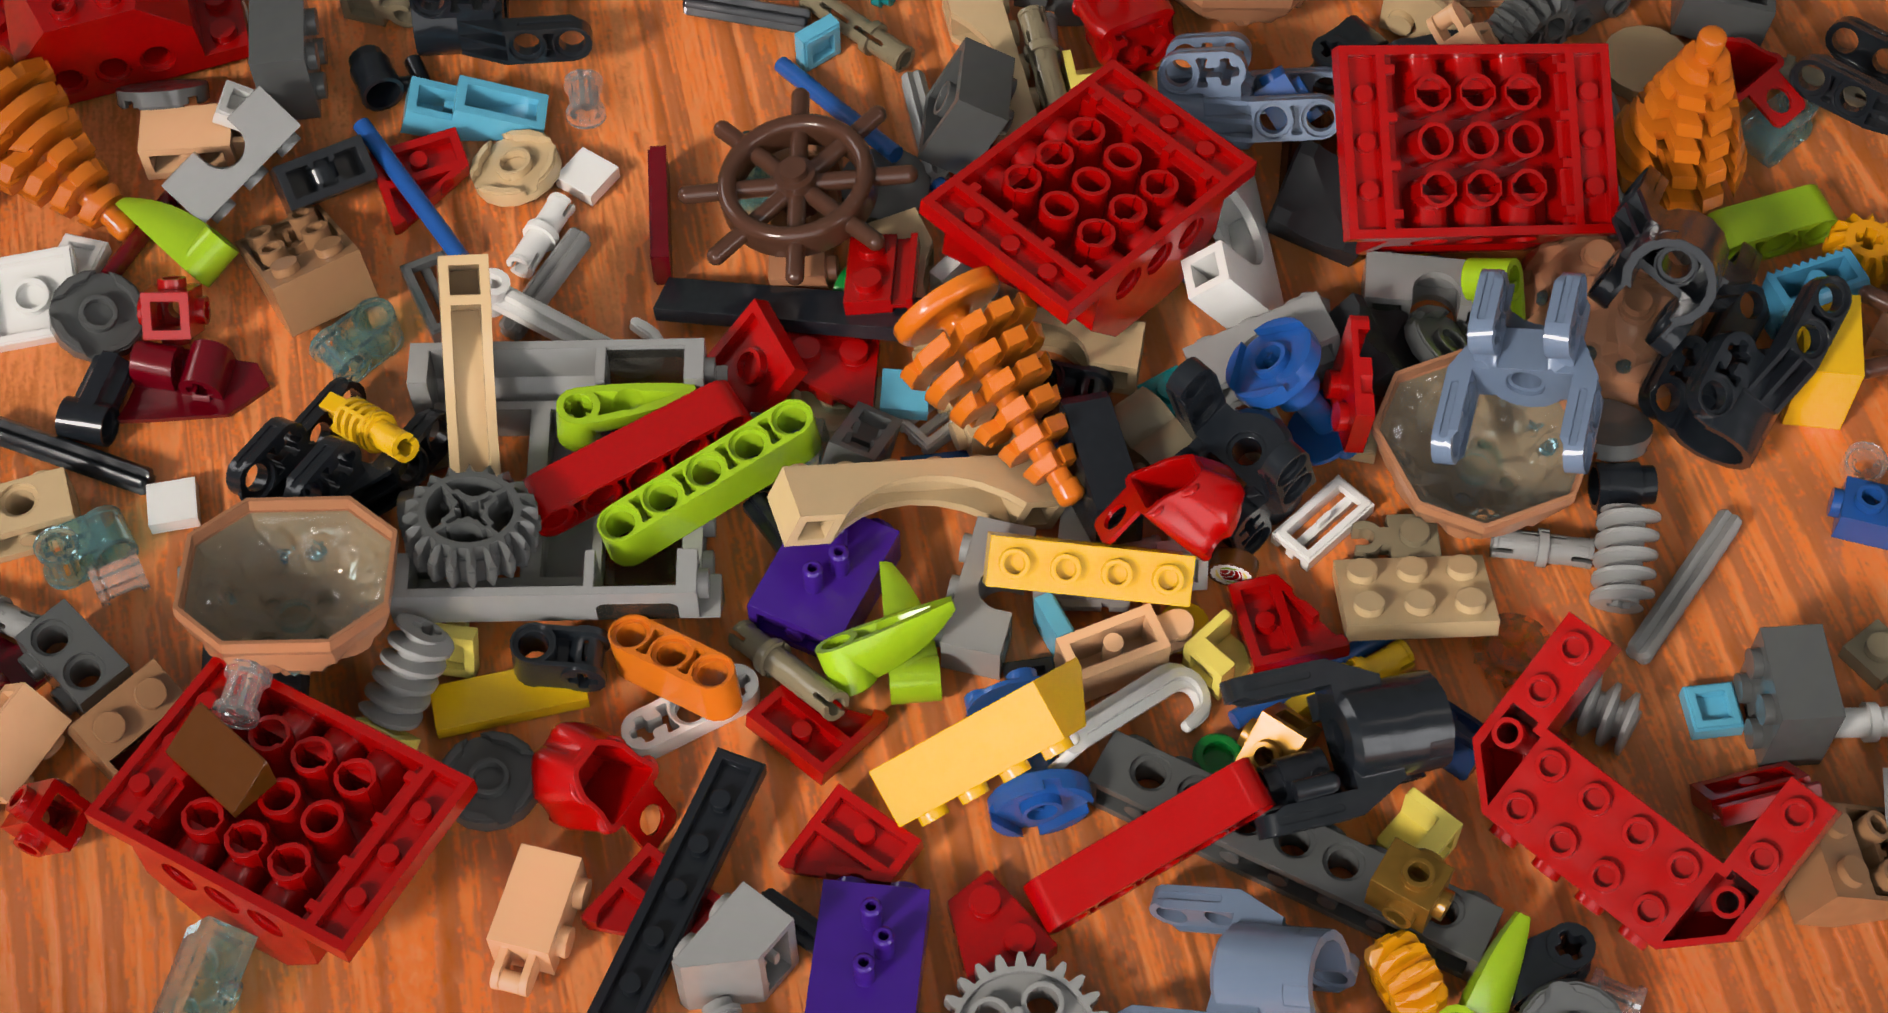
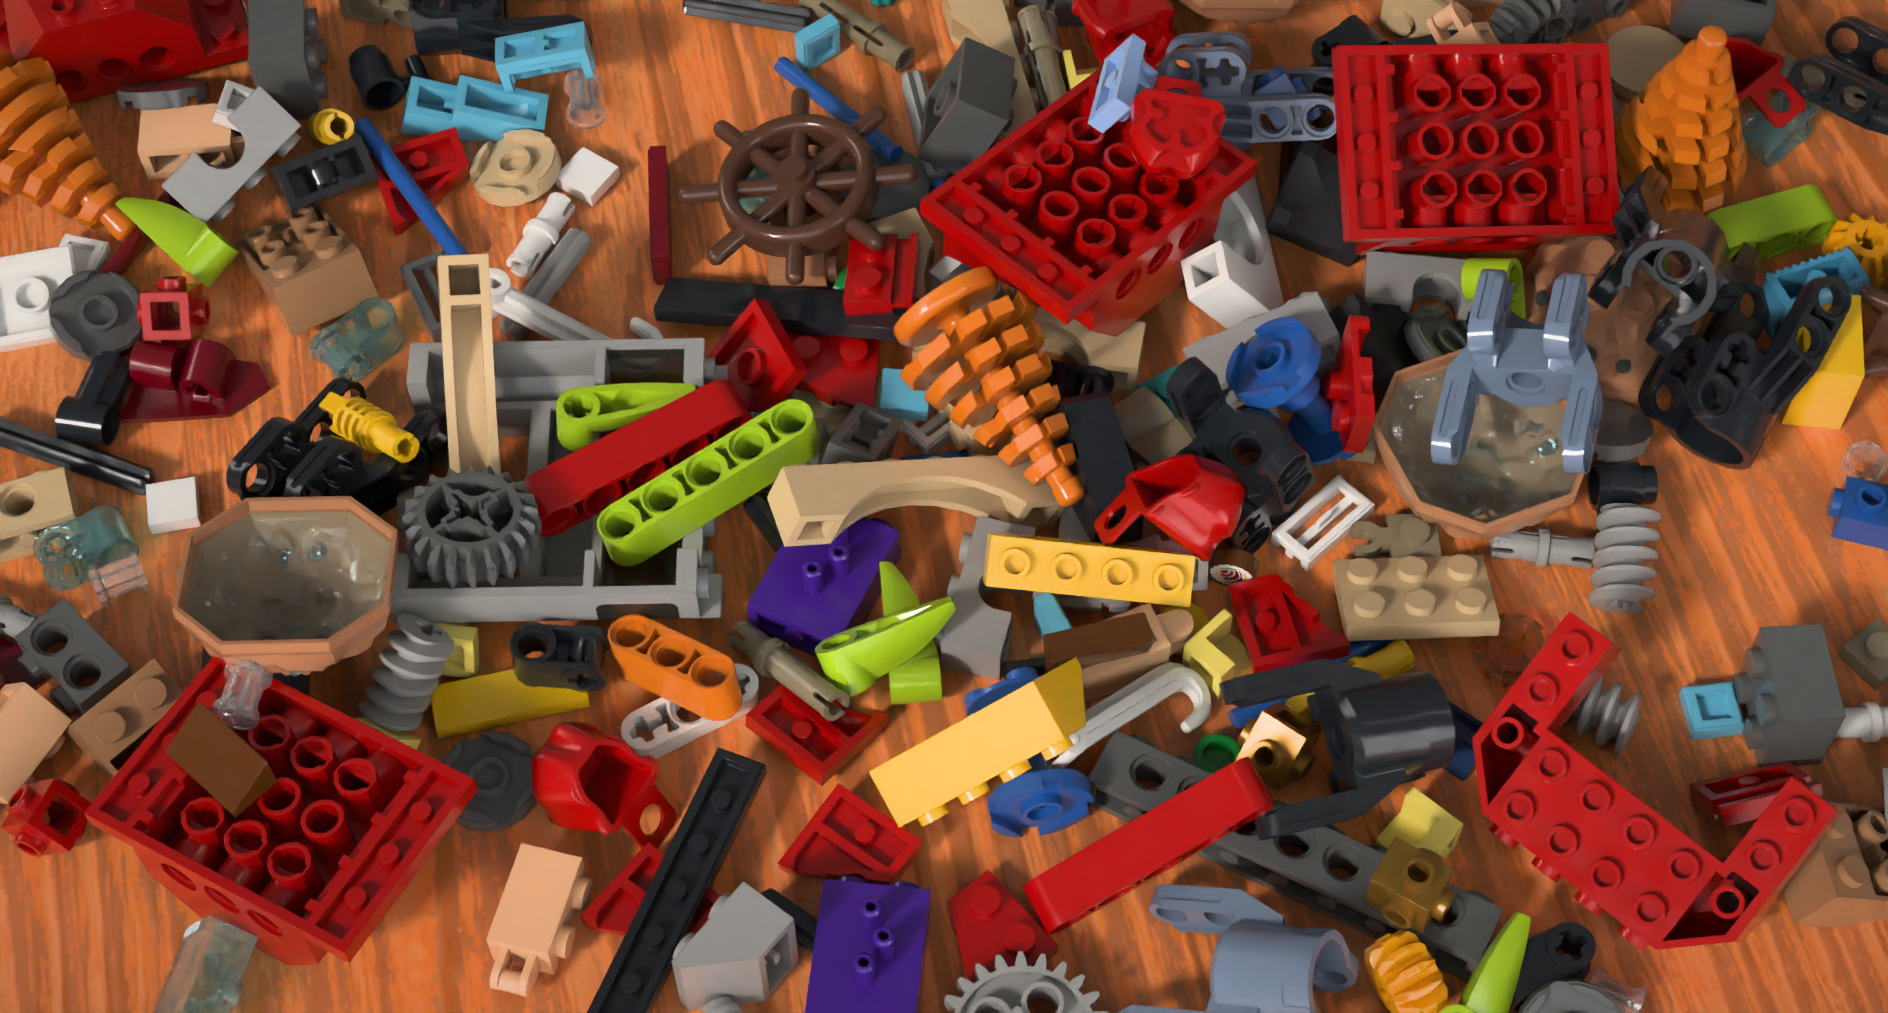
black piece [1256,746,1341,807] -> none
light grey axle [1626,509,1742,665] -> none
none -> yellow pin [307,108,354,145]
none -> medium azure hinge [495,21,596,95]
none -> reddish brown slope [1043,612,1154,673]
none -> light blue hinge [1088,33,1158,134]
none -> red piece [1128,76,1226,181]

